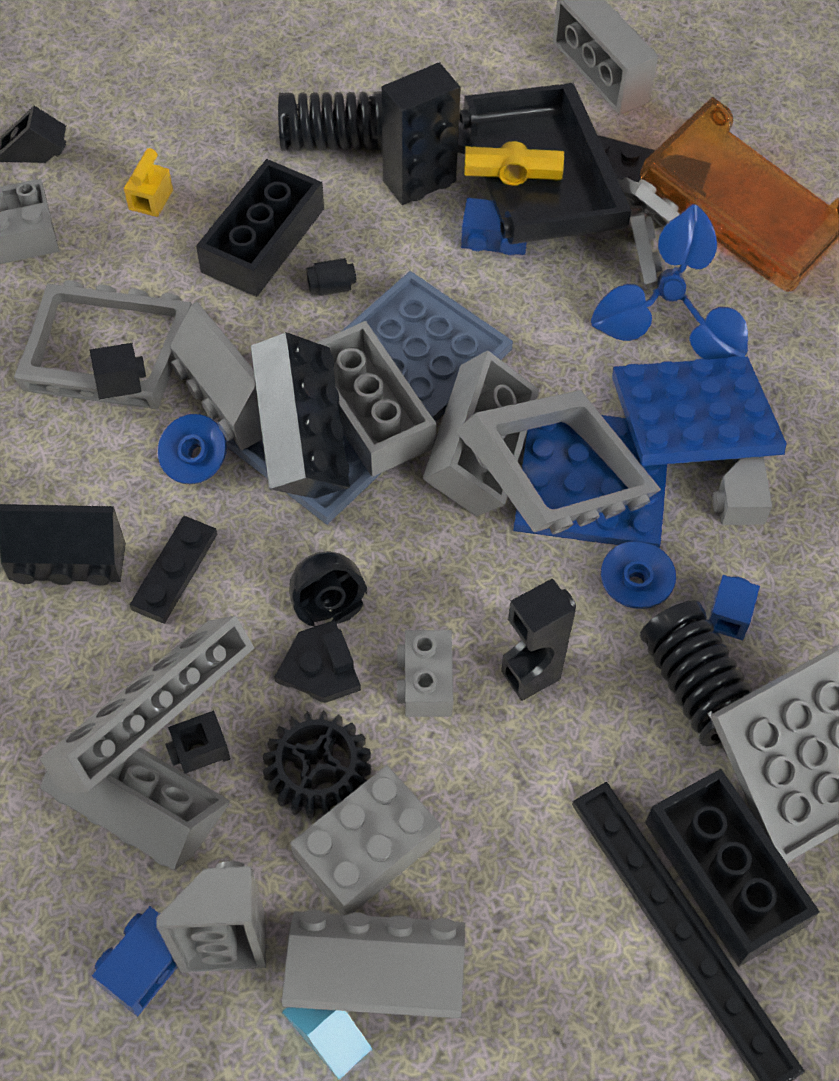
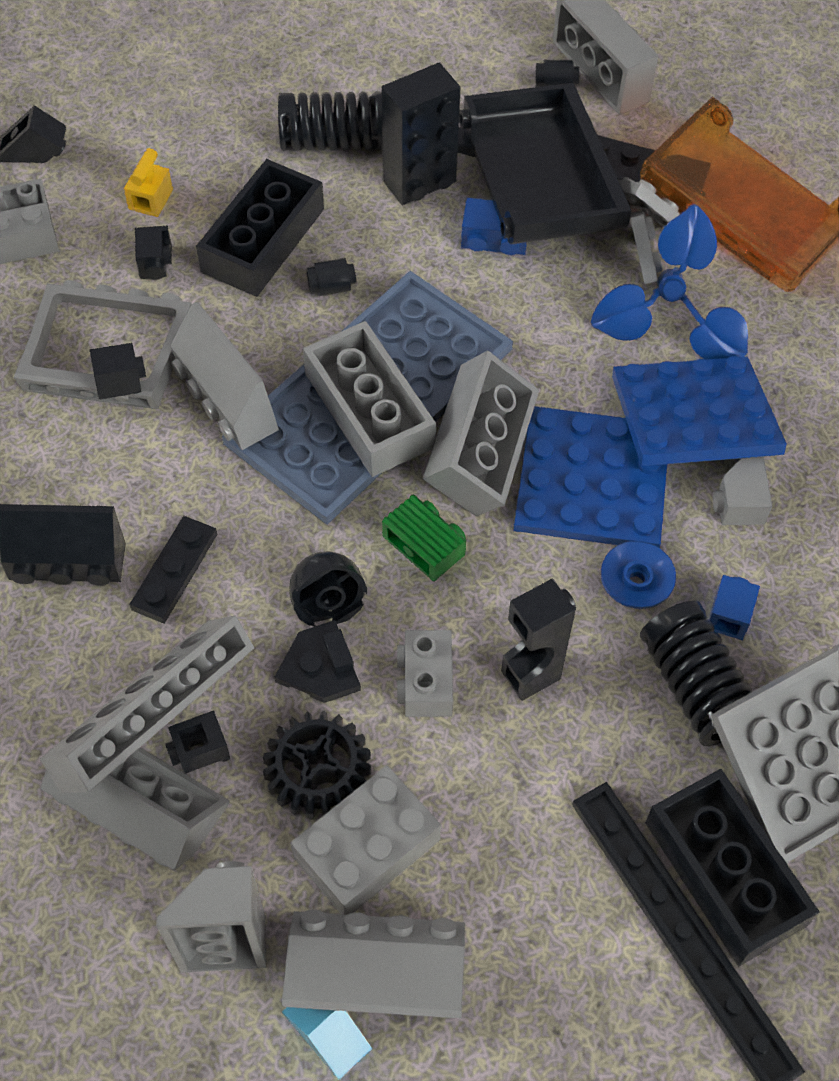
blue brick [92,906,178,1017] -> none
blue dish [157,414,227,484] -> none
black brick [251,332,350,498] -> none
light grey windscreen [456,390,661,534] -> none
yellow piece [464,141,564,186] -> none
none -> black brick [135,225,172,280]
none -> green brick [382,494,466,582]
none -> black brick [535,60,579,87]

